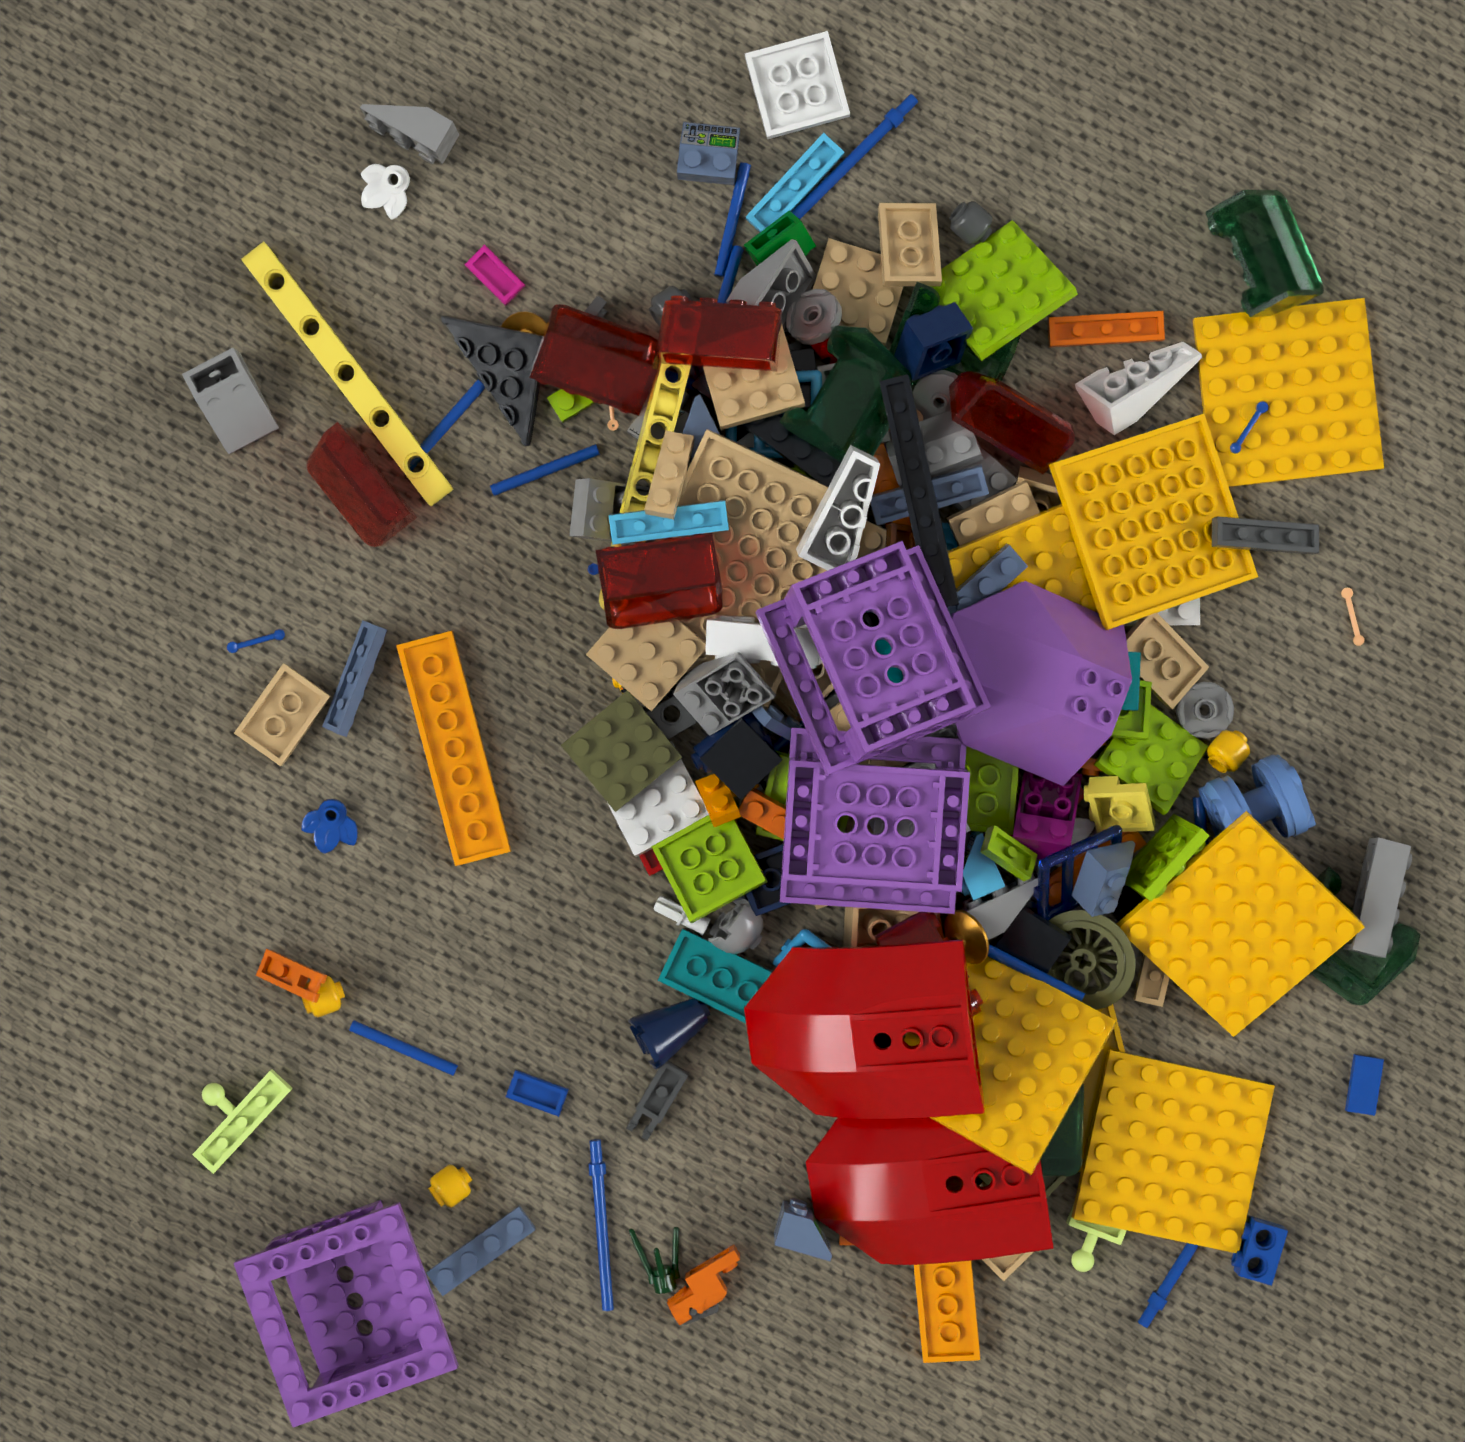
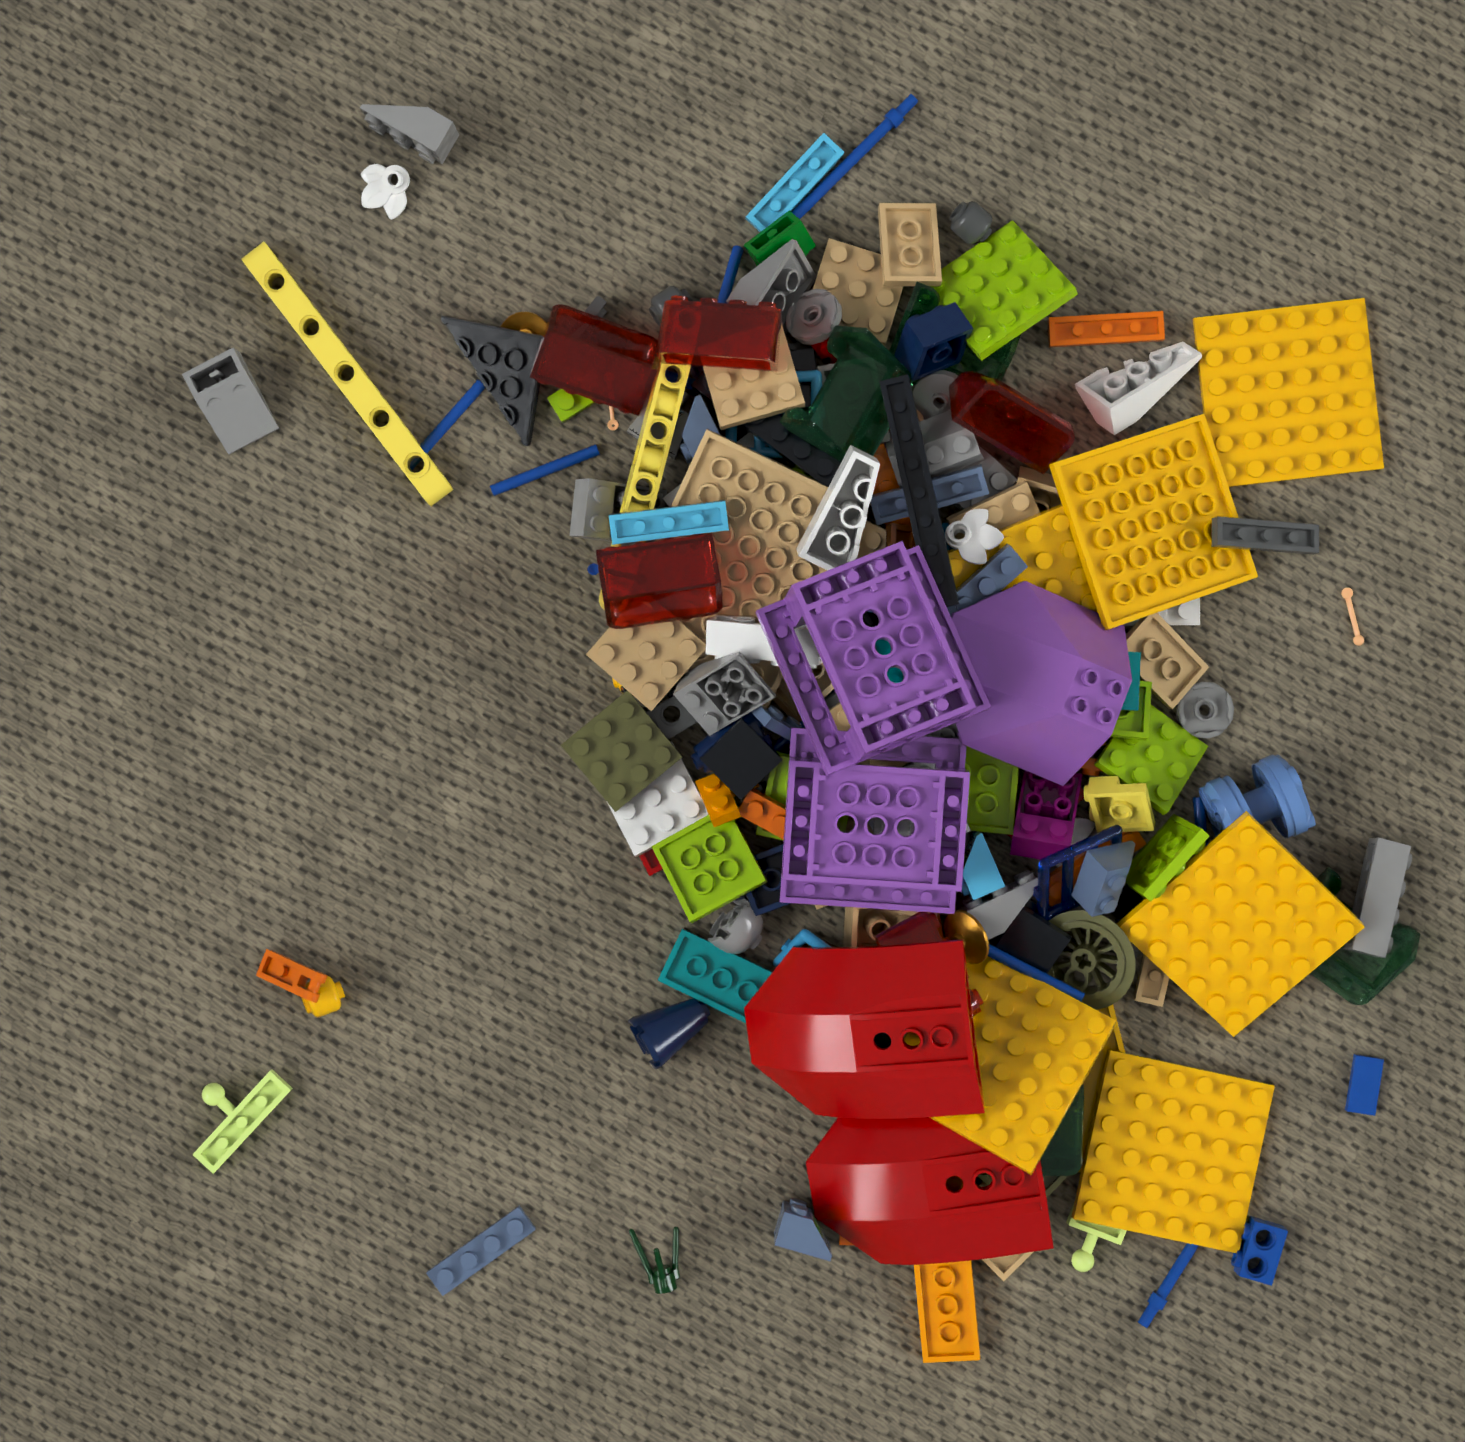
blue hinge [227,629,285,653] -> none
medium lavender plate [233,1200,459,1427] -> none
tan plate [234,663,332,766] -> none
blue plate [301,799,358,853] -> none
clear red windscreen [306,422,417,547] -> none
sand blue plate [322,620,387,737] -> none
blue bar [349,1021,458,1076] -> none
light orange plate [396,631,511,866] -> none
yellow head [428,1164,472,1208] -> none
dark pink tile [464,244,525,306] -> none
blue tile [506,1070,569,1117] -> none
blue bar [588,1139,614,1311] -> none
dark grey hinge [626,1061,689,1140] -> none
tan plate [644,431,695,520] -> none
white axle [654,896,710,936] -> none
orange plate [667,1245,740,1325] -> none
sand blue slope [677,122,740,185] -> none
blue bar [714,163,751,277] -> none
white plate [745,31,850,139] -> none
lime plate [980,825,1038,882] -> none
clear green windscreen [1205,190,1324,317] -> none
yellow head [1207,730,1250,773] -> none
blue hinge [1230,401,1268,454] -> none
none -> white plate [945,509,1004,564]

